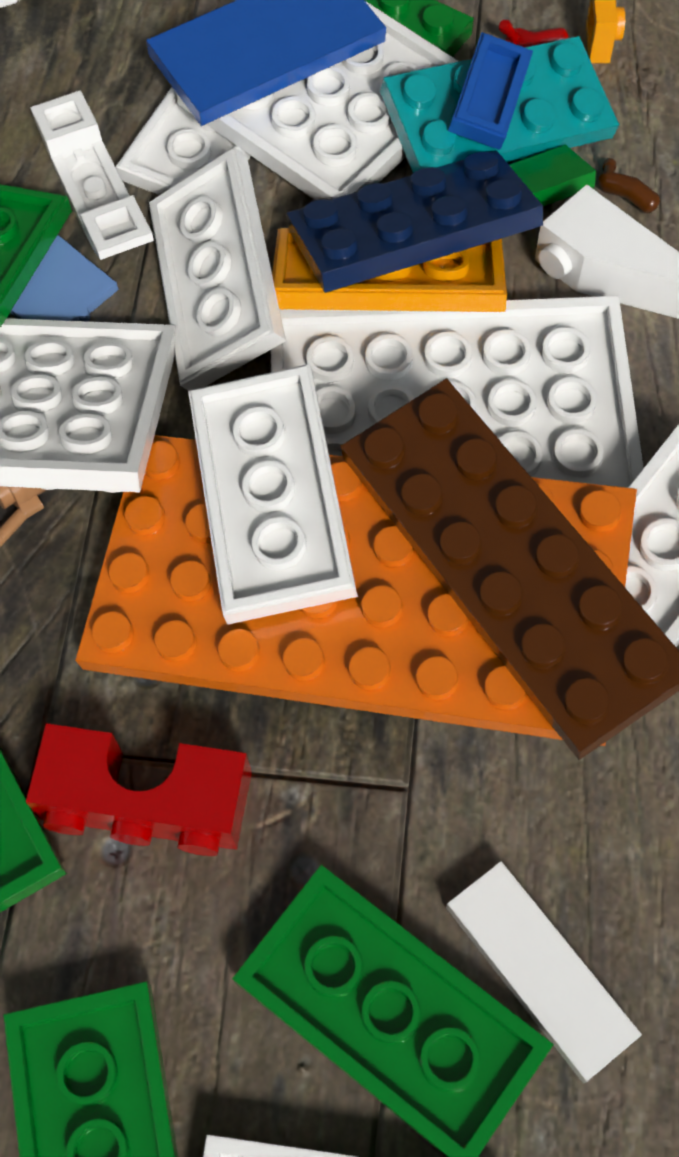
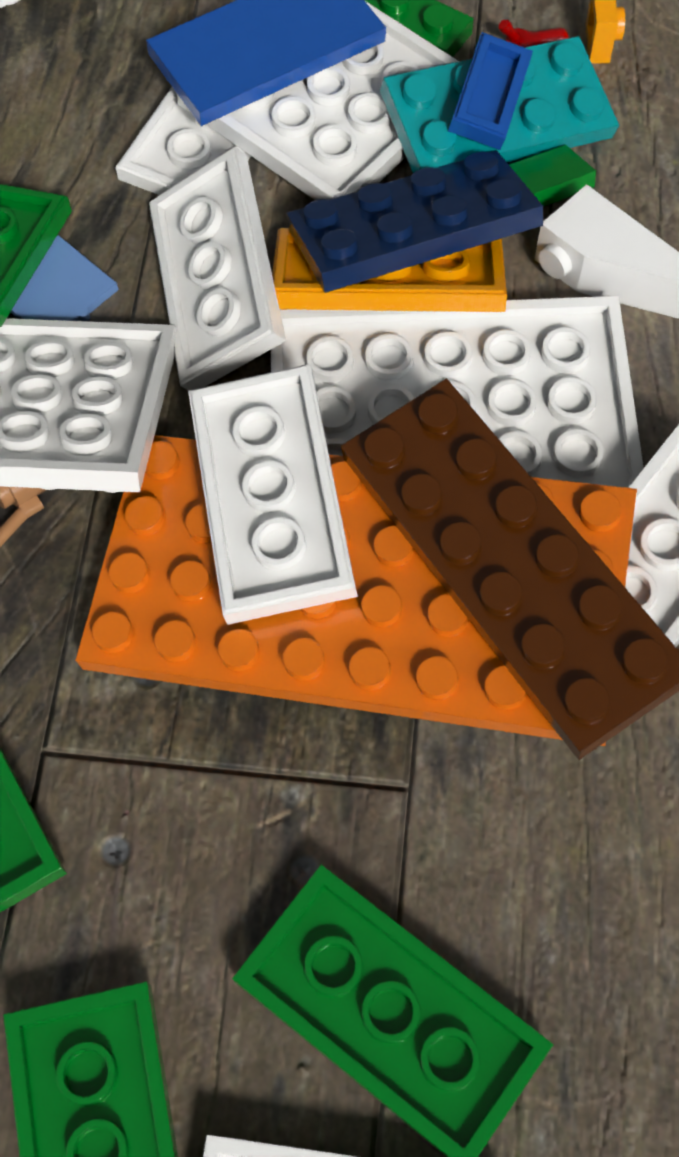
red arch [26,723,252,856] -> none
white slope [30,90,154,260] -> none
white tile [446,861,642,1084] -> none
reddish brown piece [598,158,660,213] -> none

